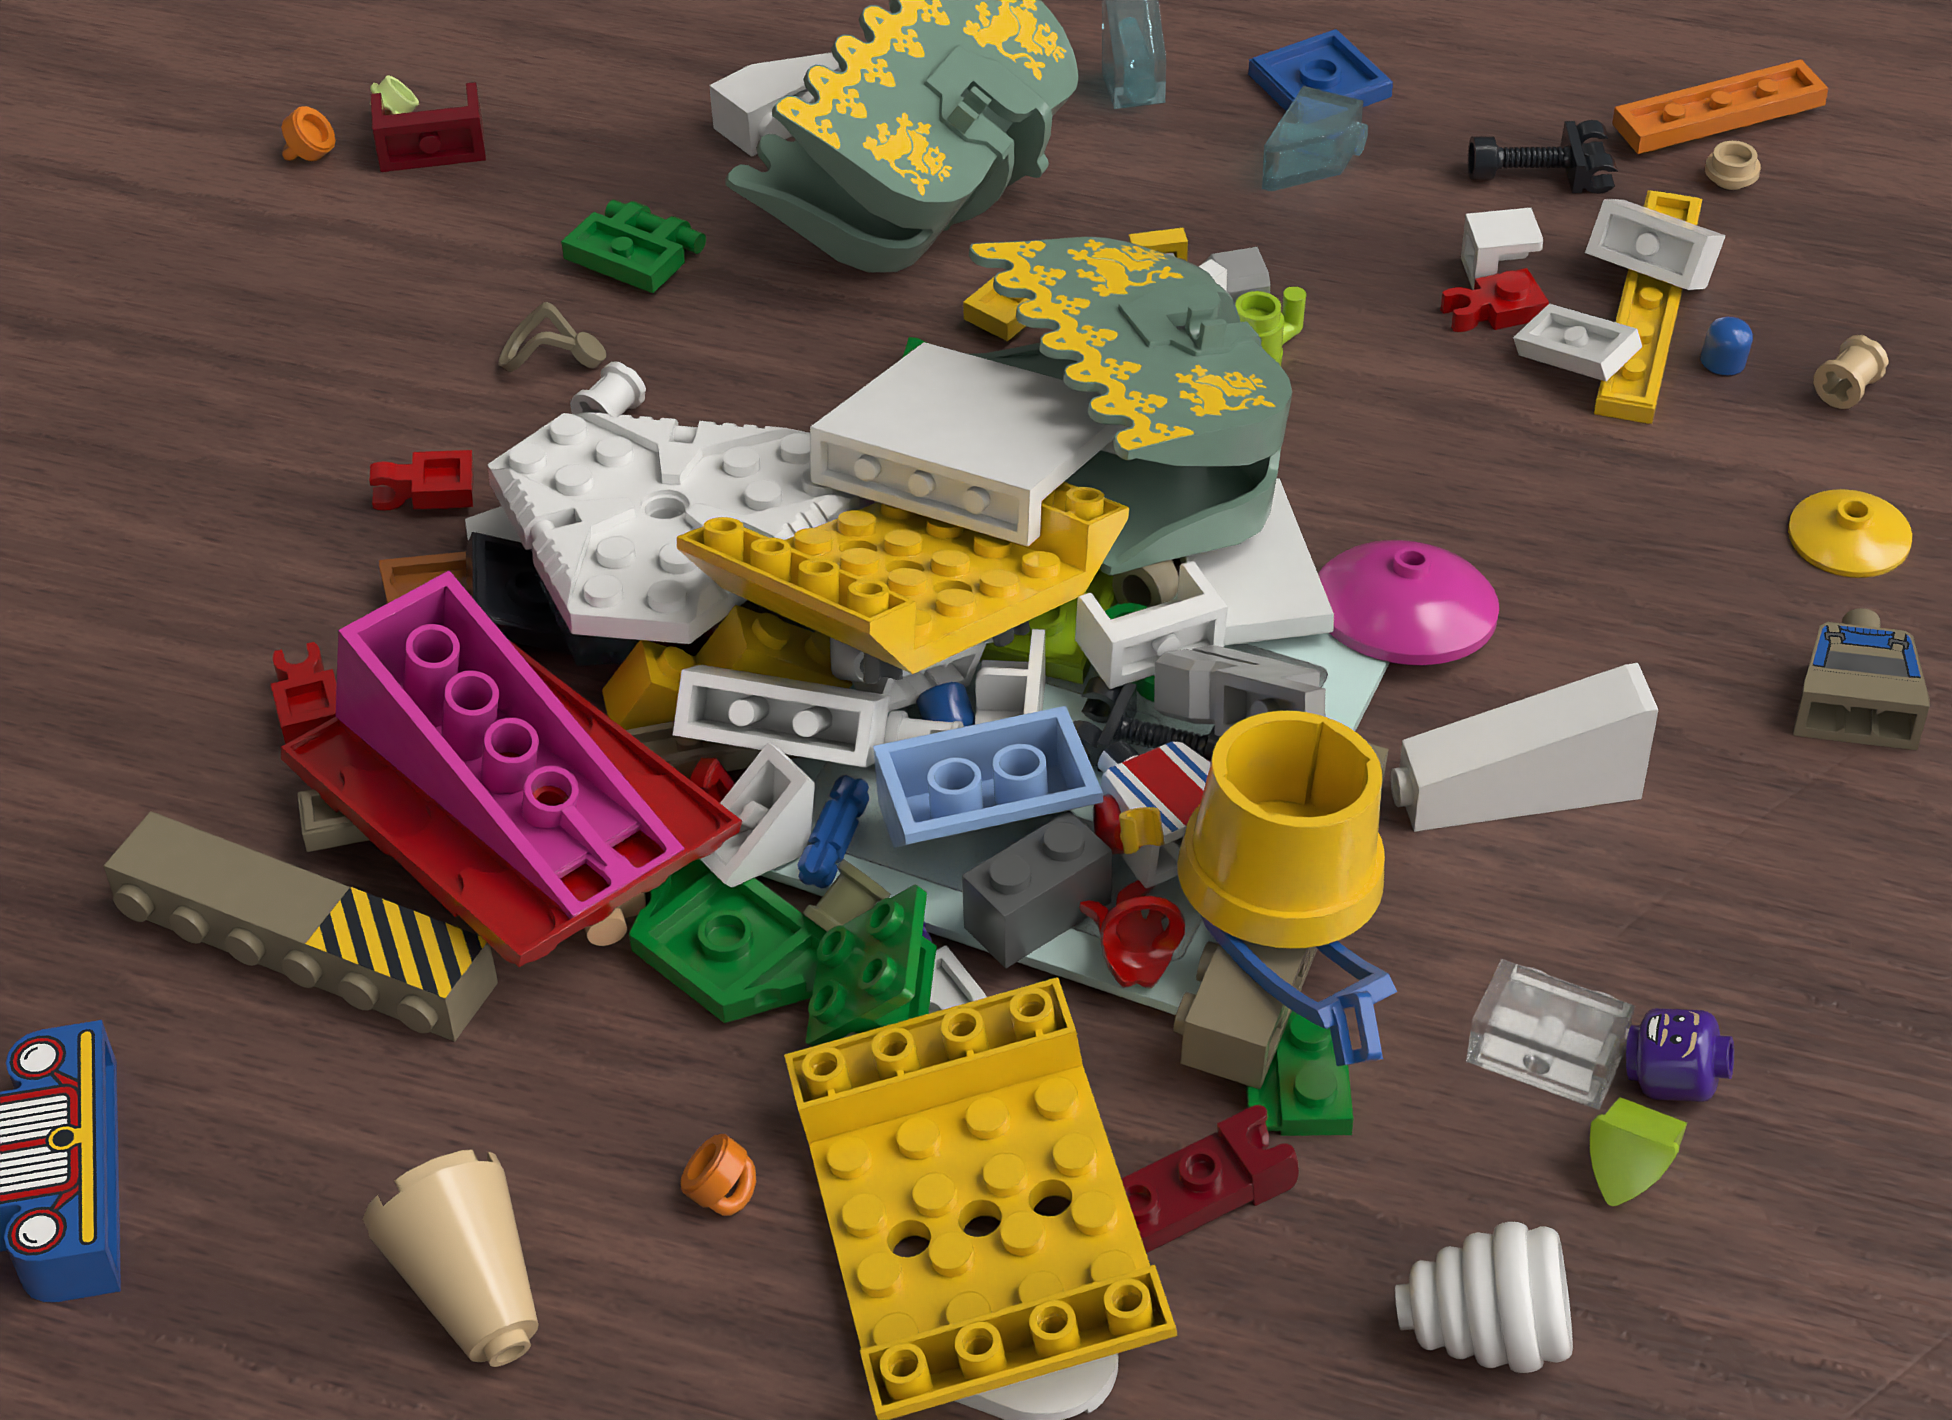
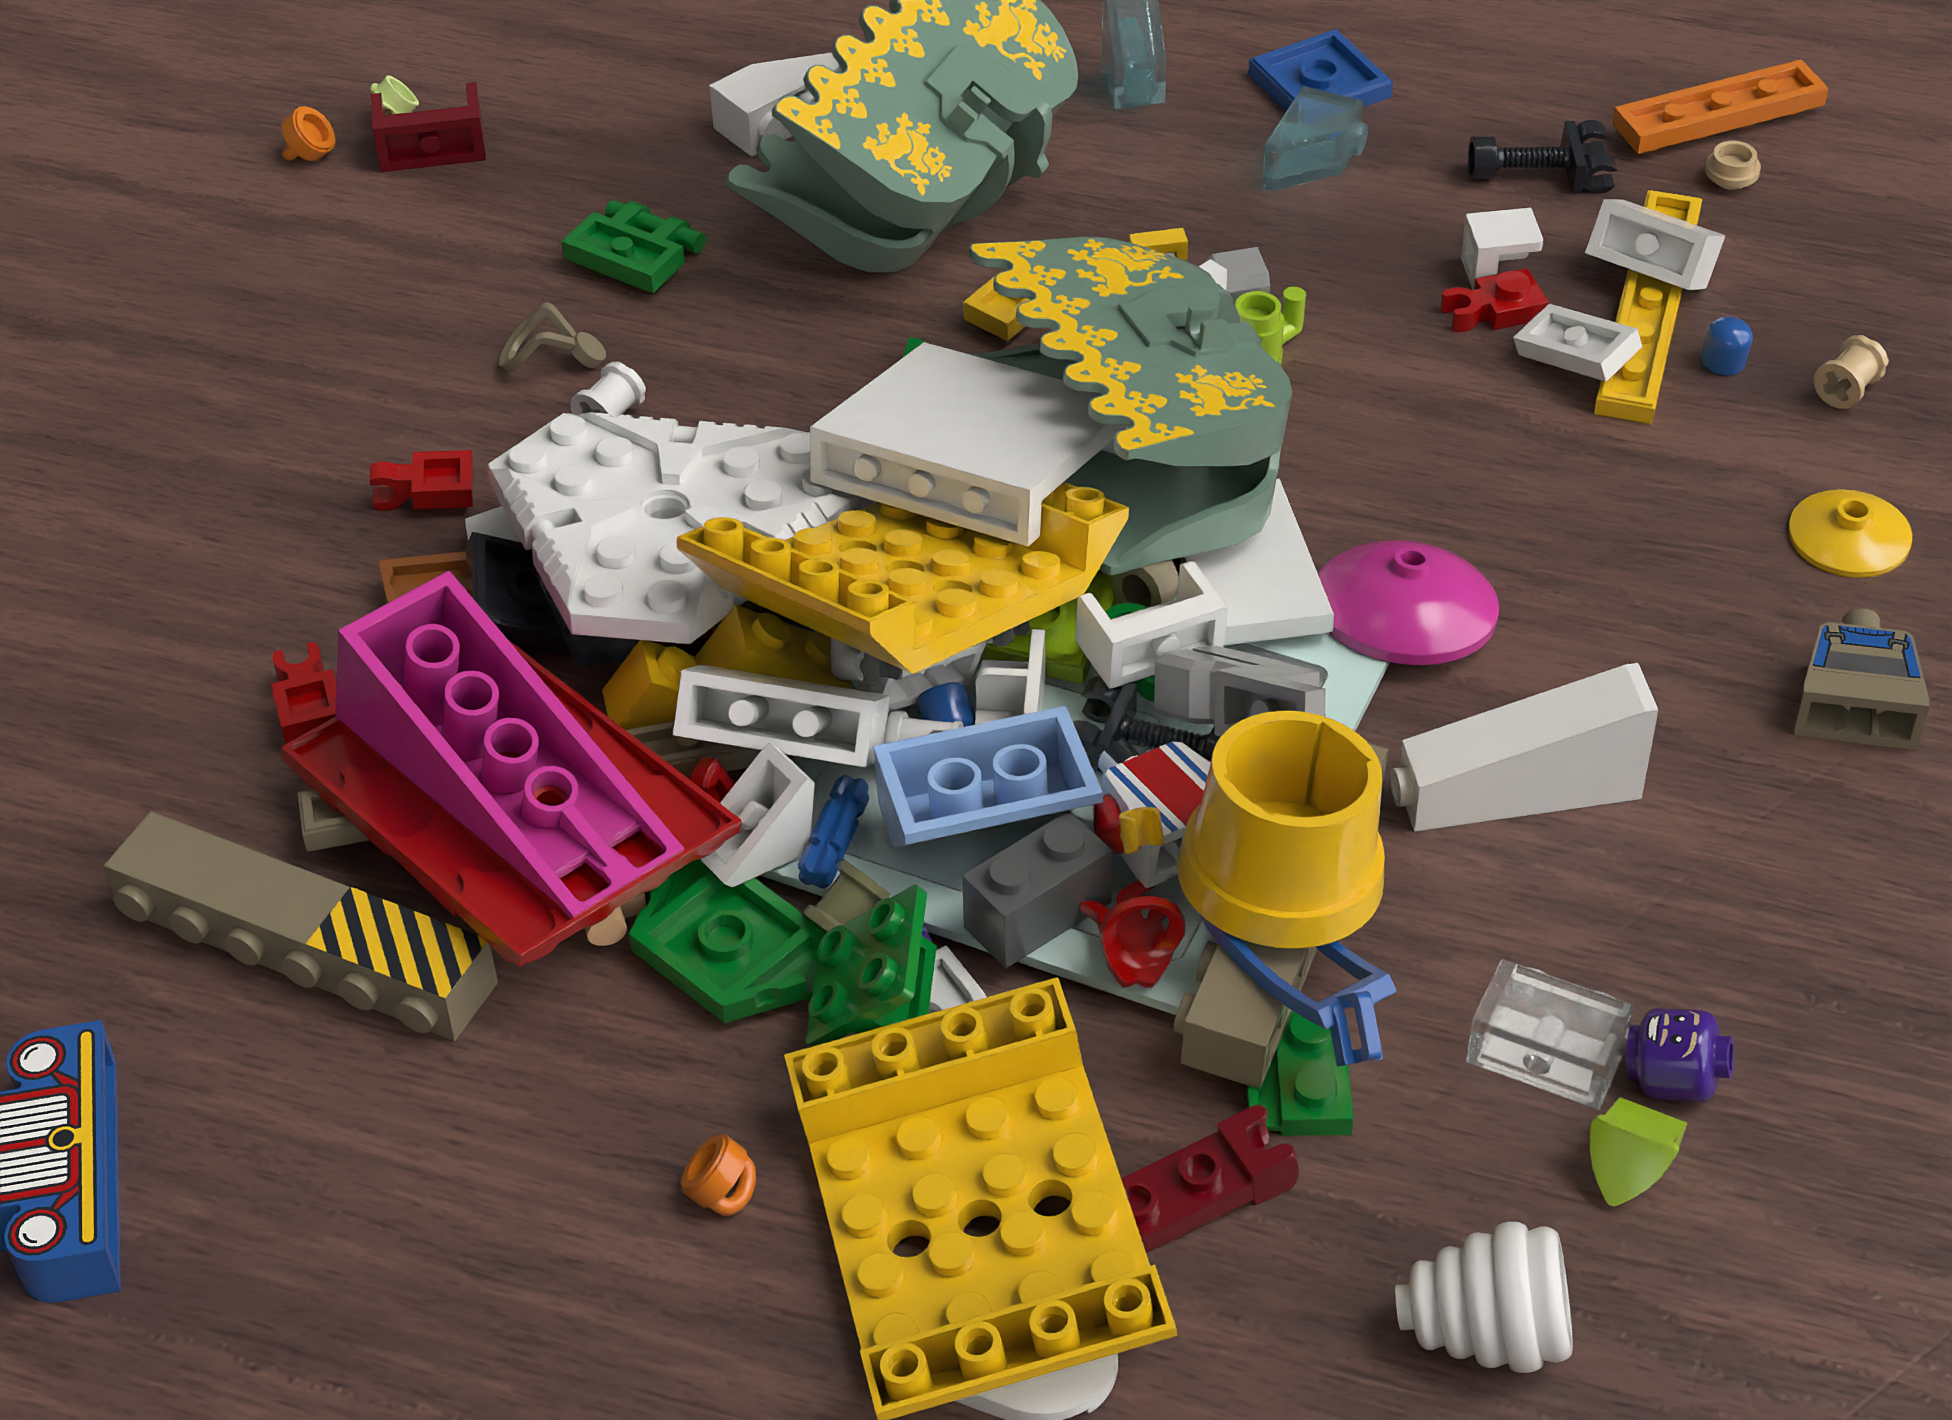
tan cone [363,1150,538,1367] -> none

